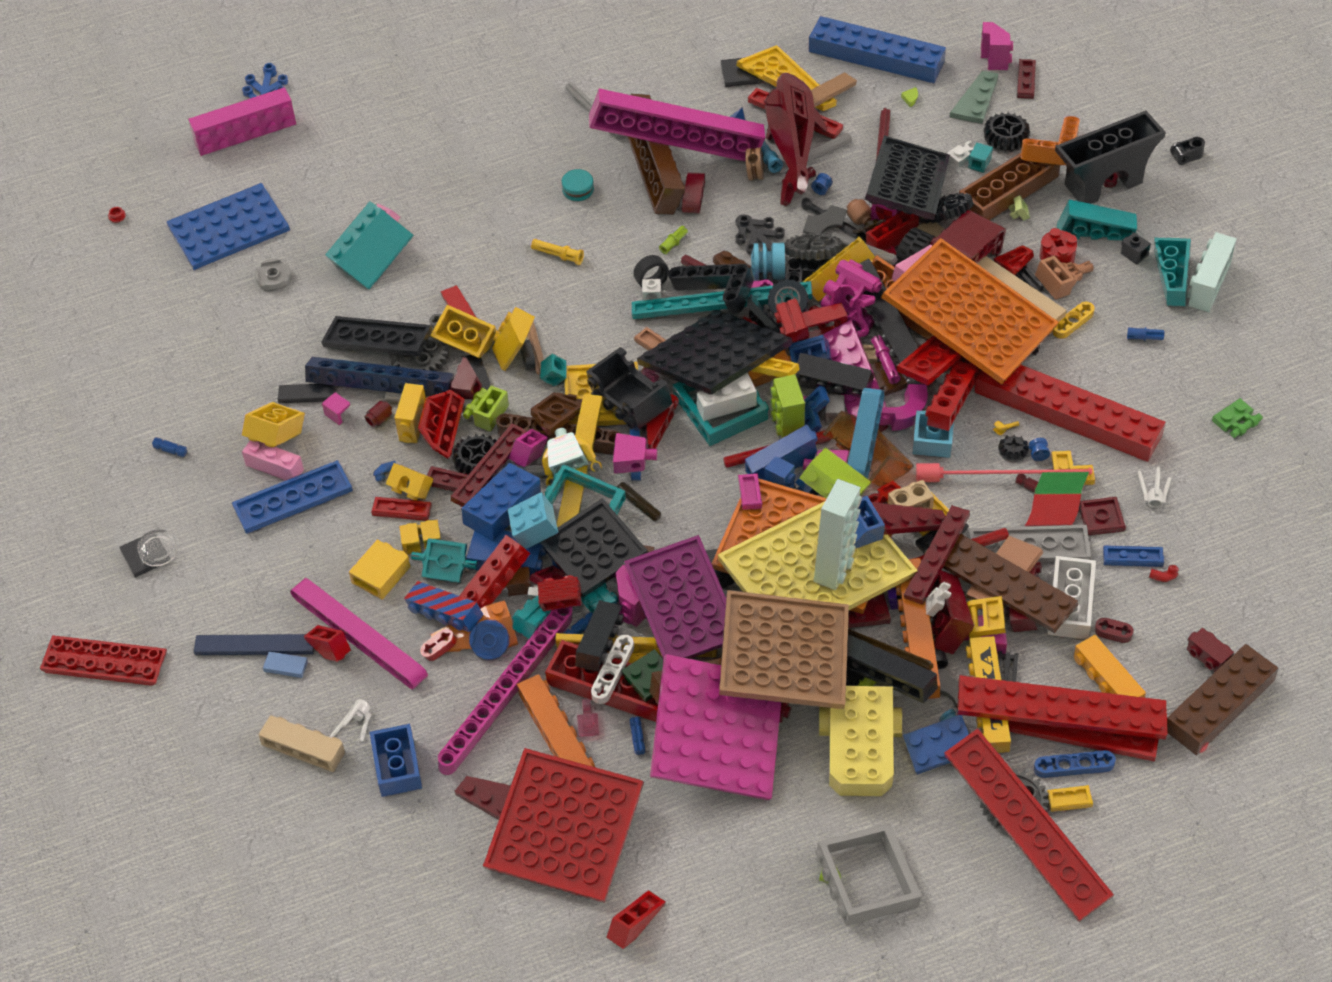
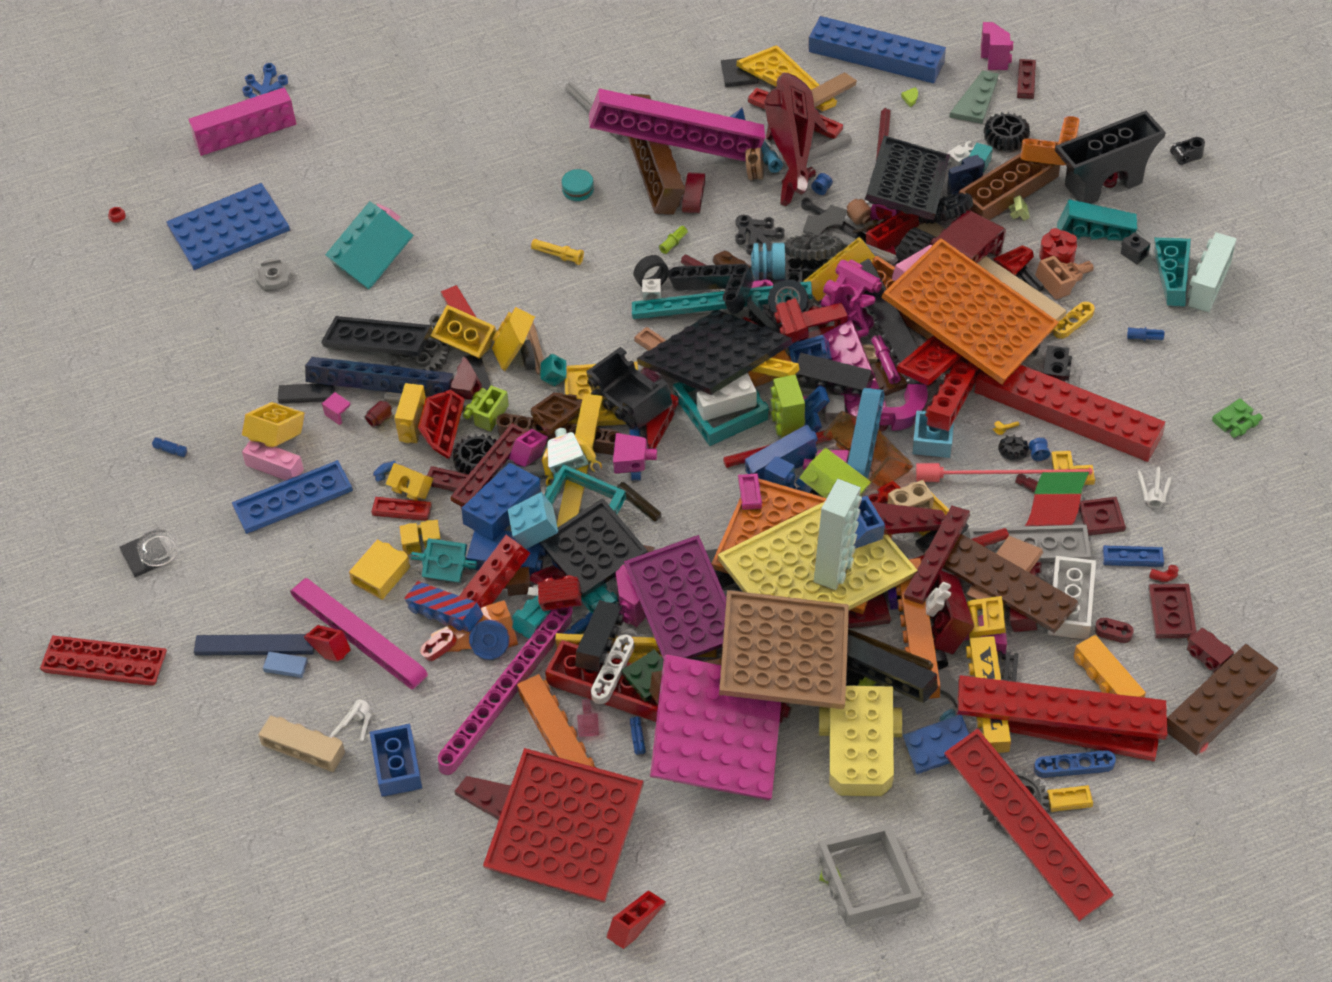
none -> dark blue plate [947,155,985,195]
none -> black brick [1043,345,1072,382]
none -> dark red plate [1148,584,1197,639]

